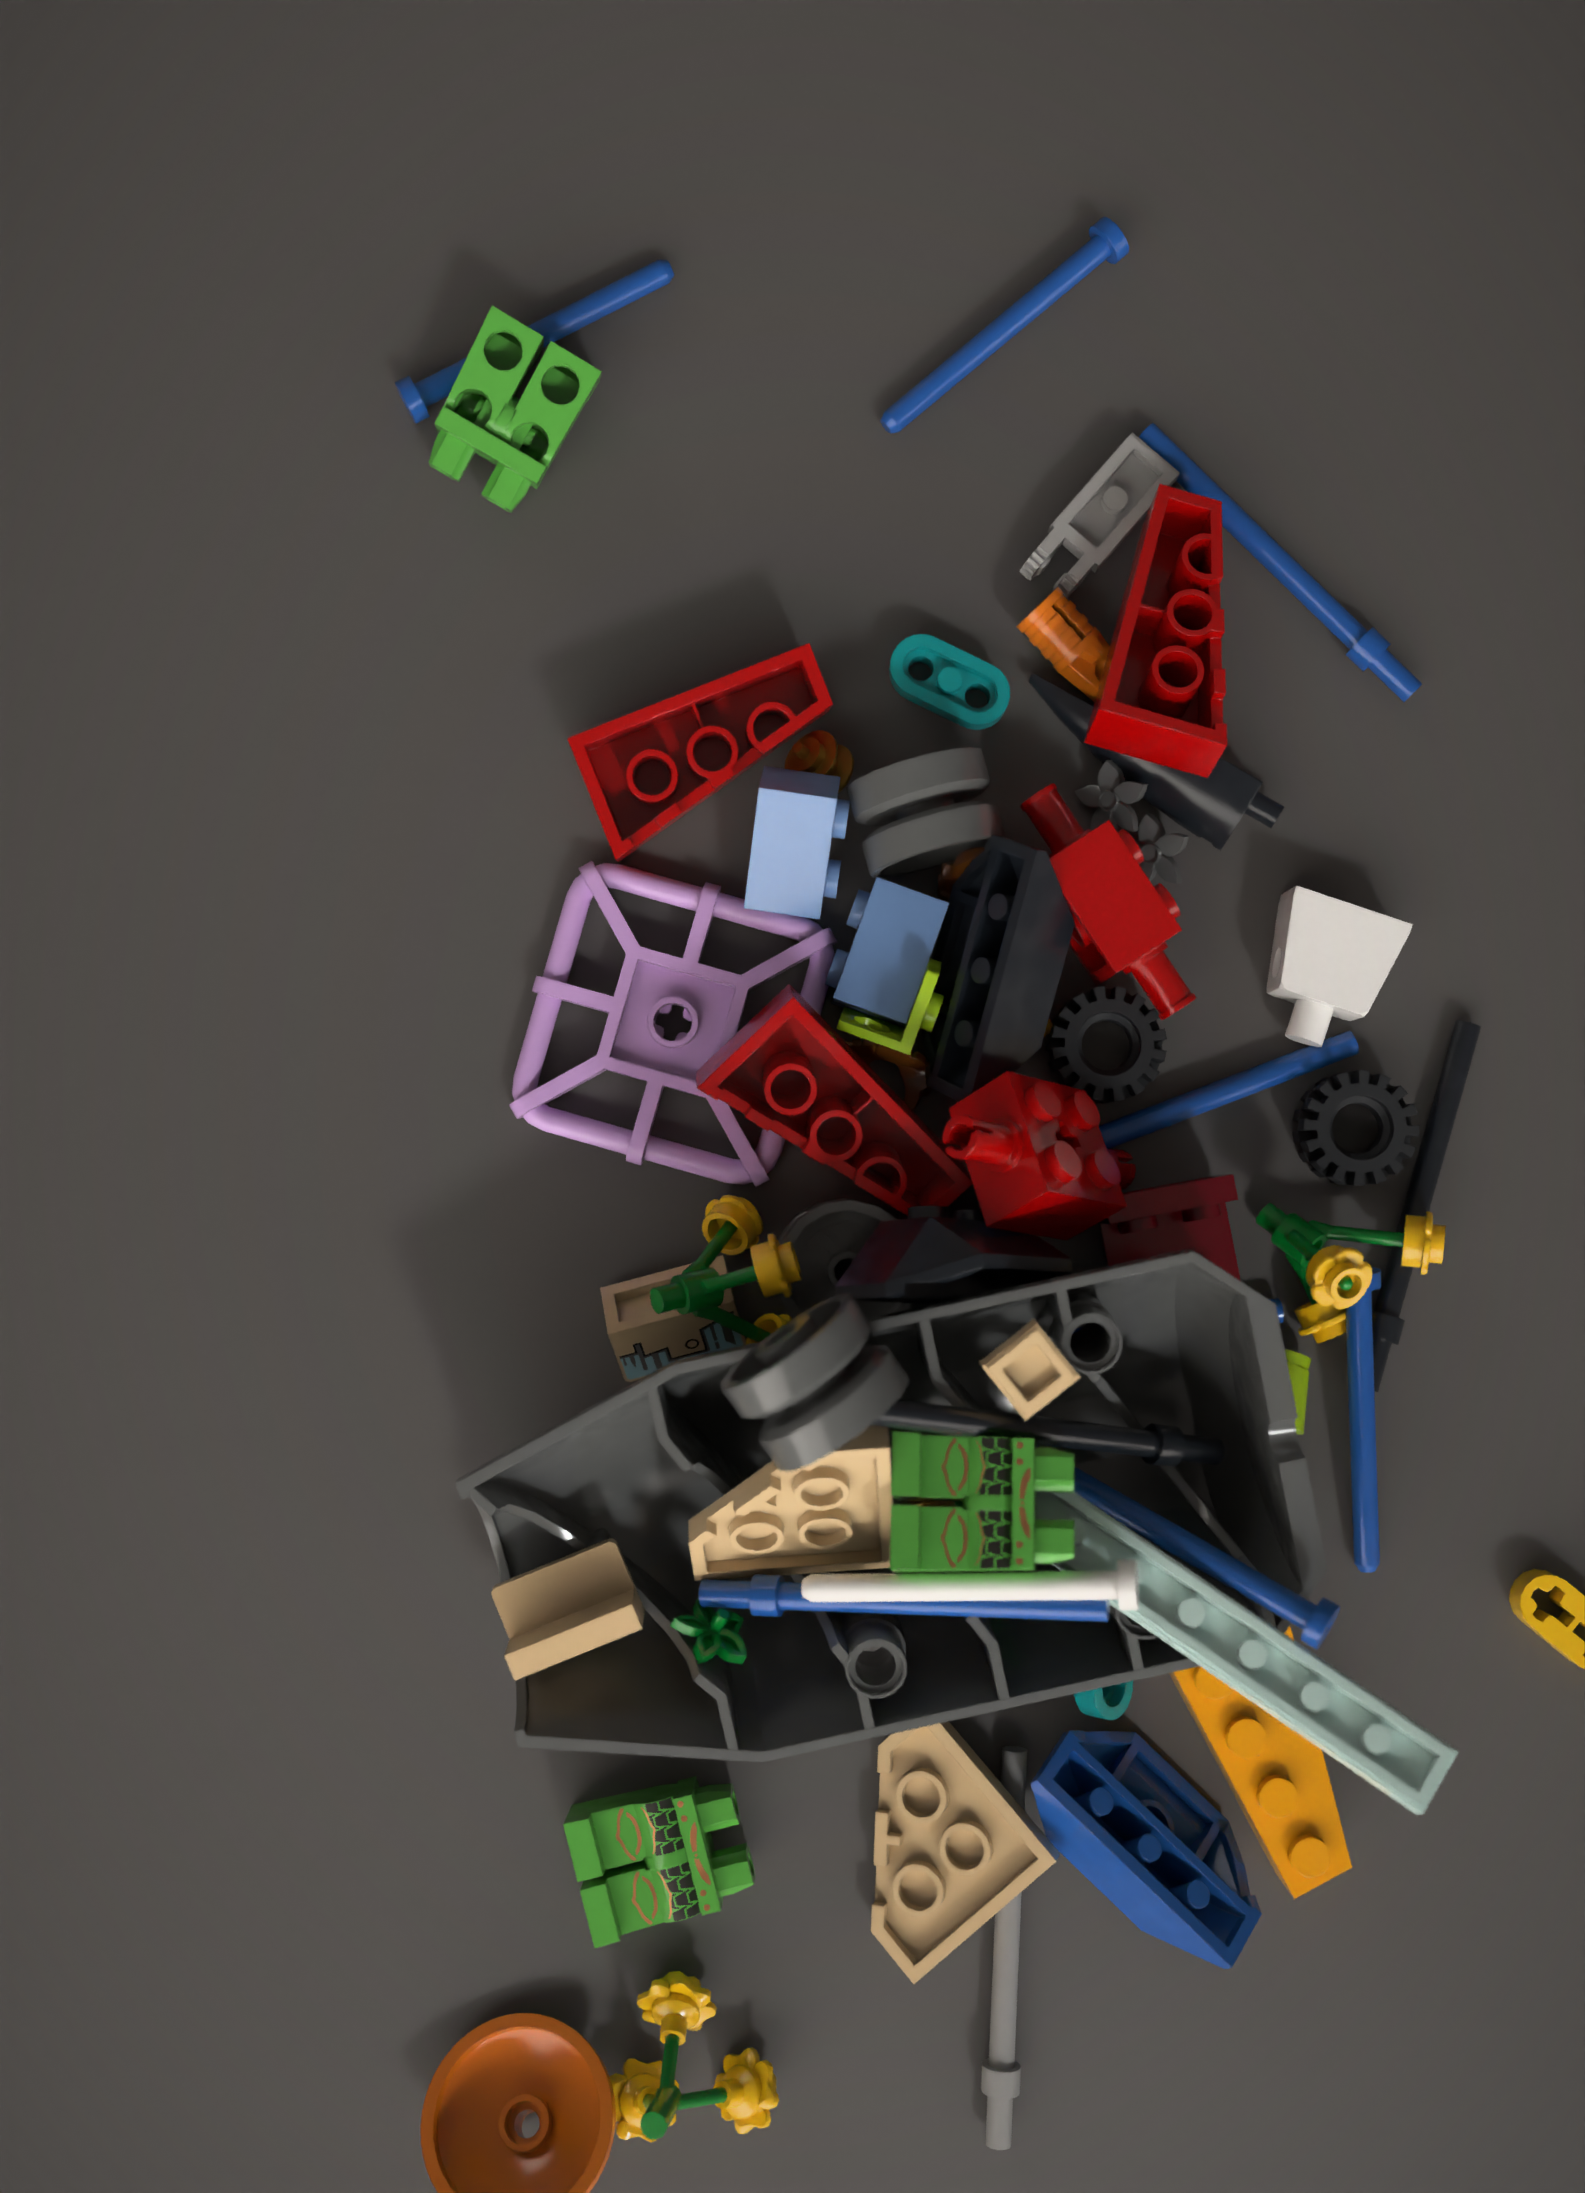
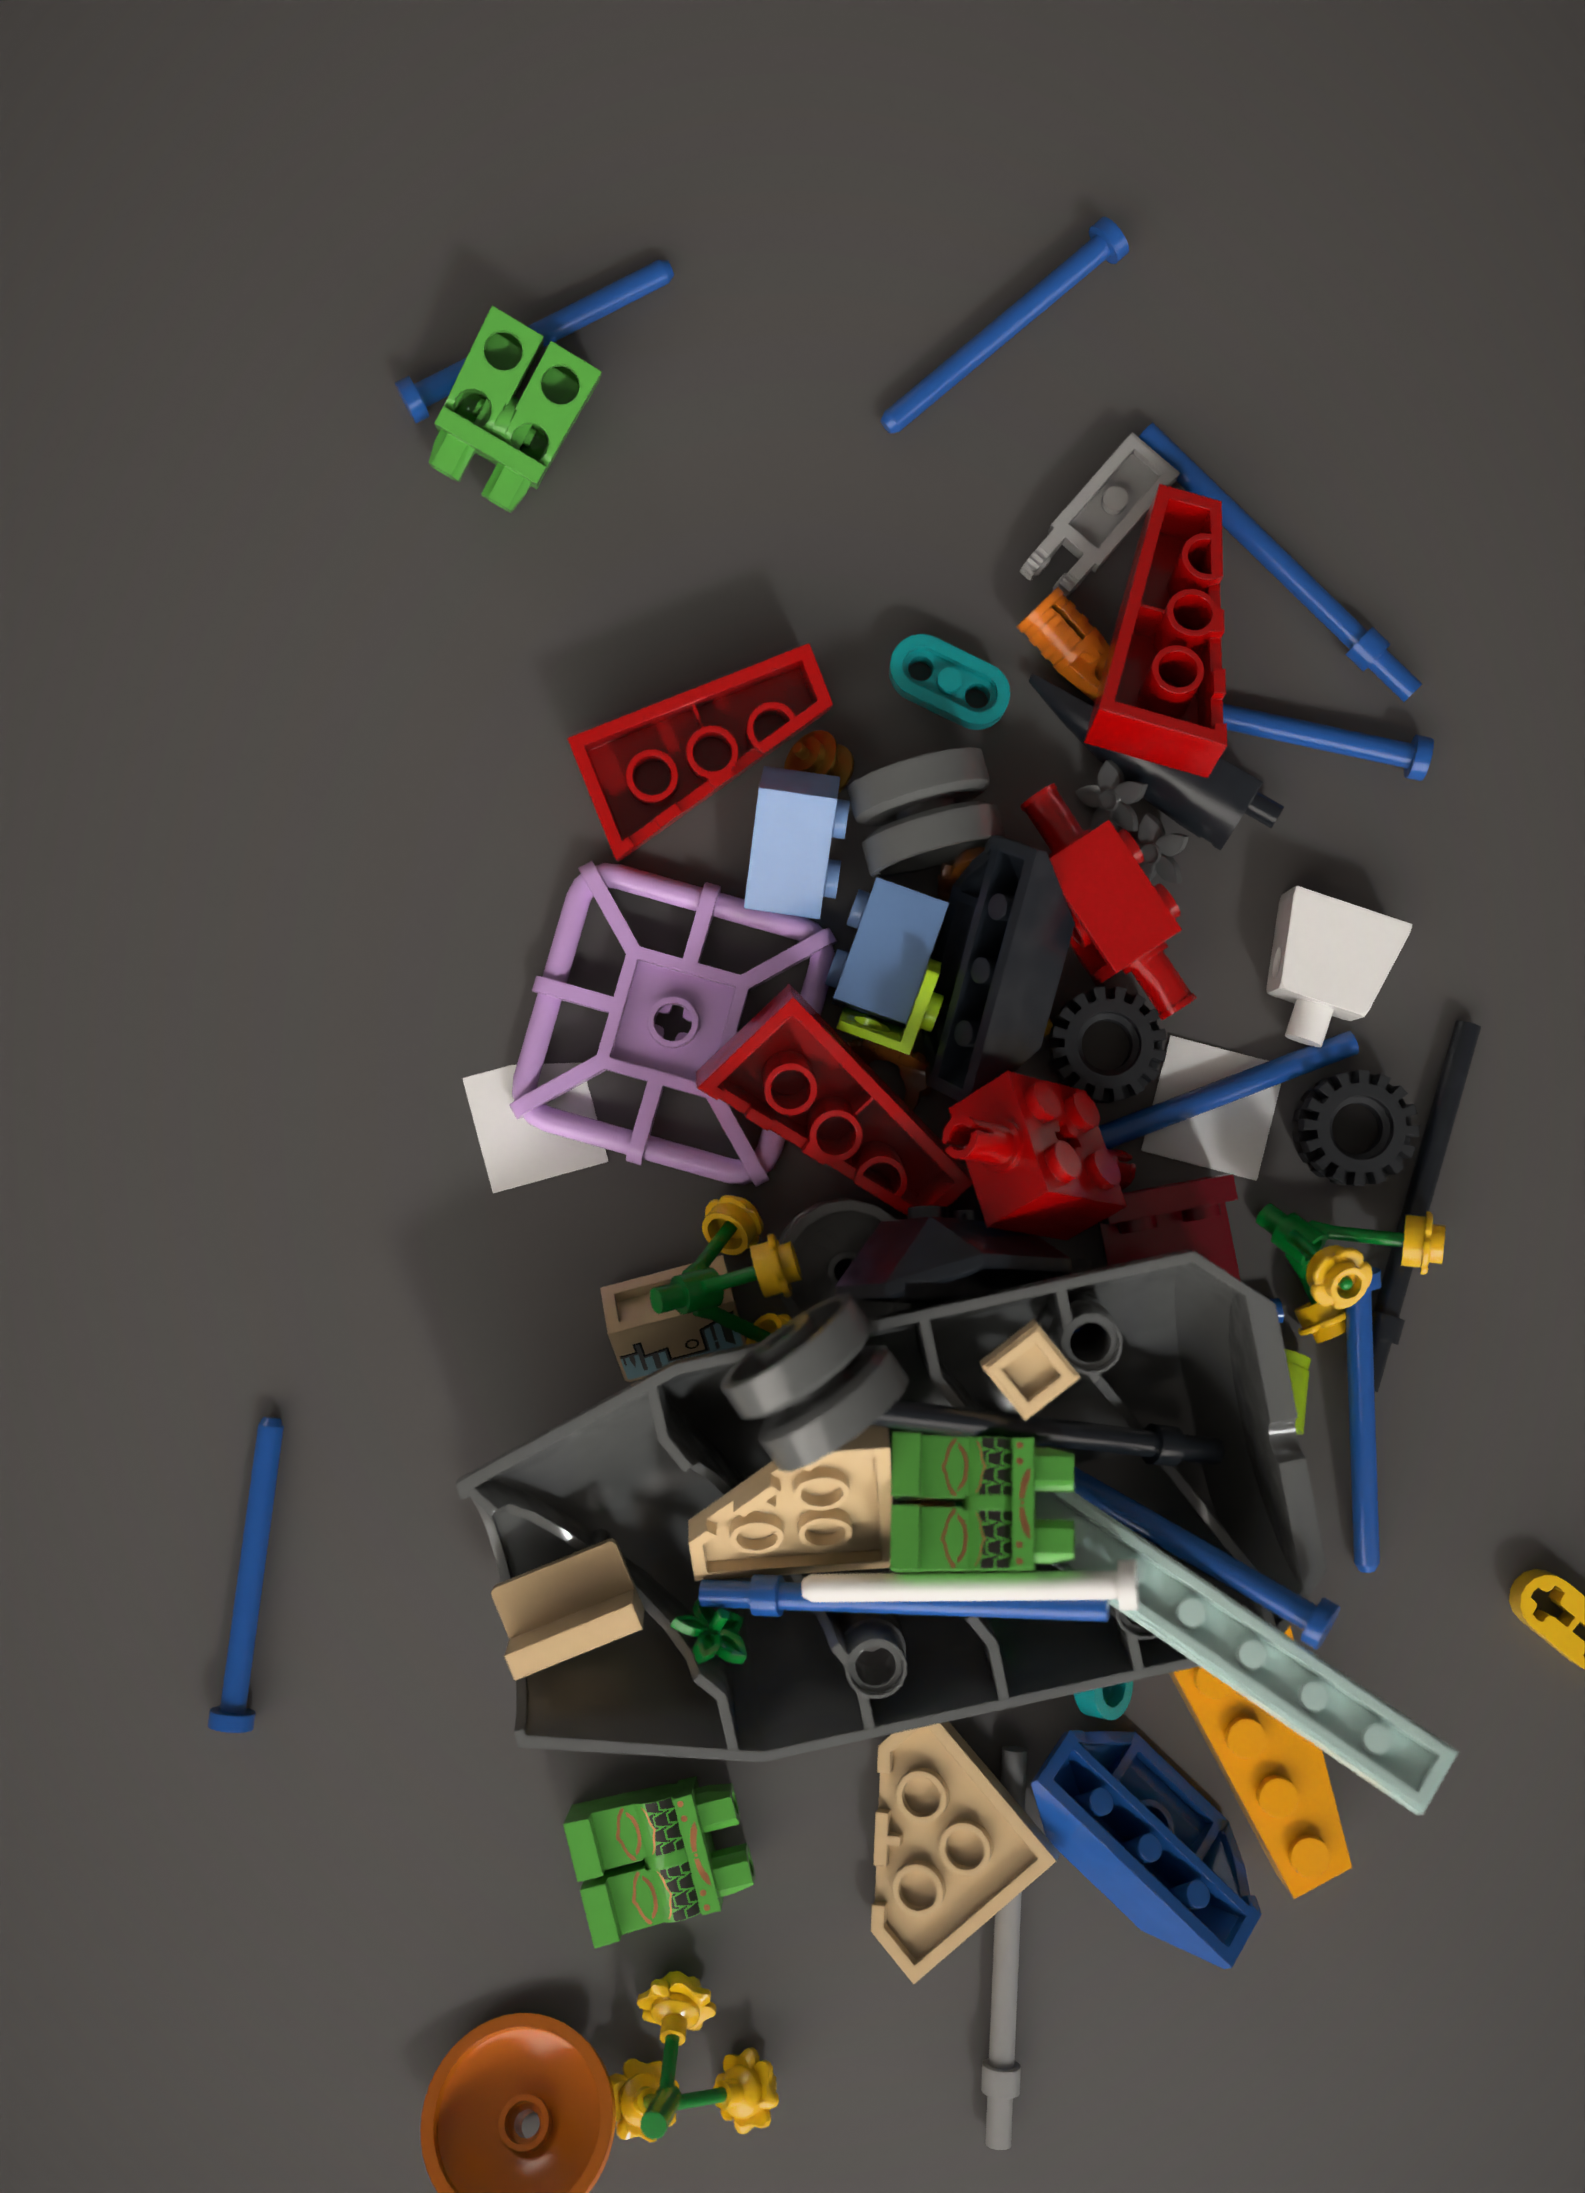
none -> blue bar [208,1416,284,1733]
none -> white sticker [462,1062,609,1193]
none -> white sticker [1141,1035,1281,1181]
none -> blue bar [1223,703,1434,781]

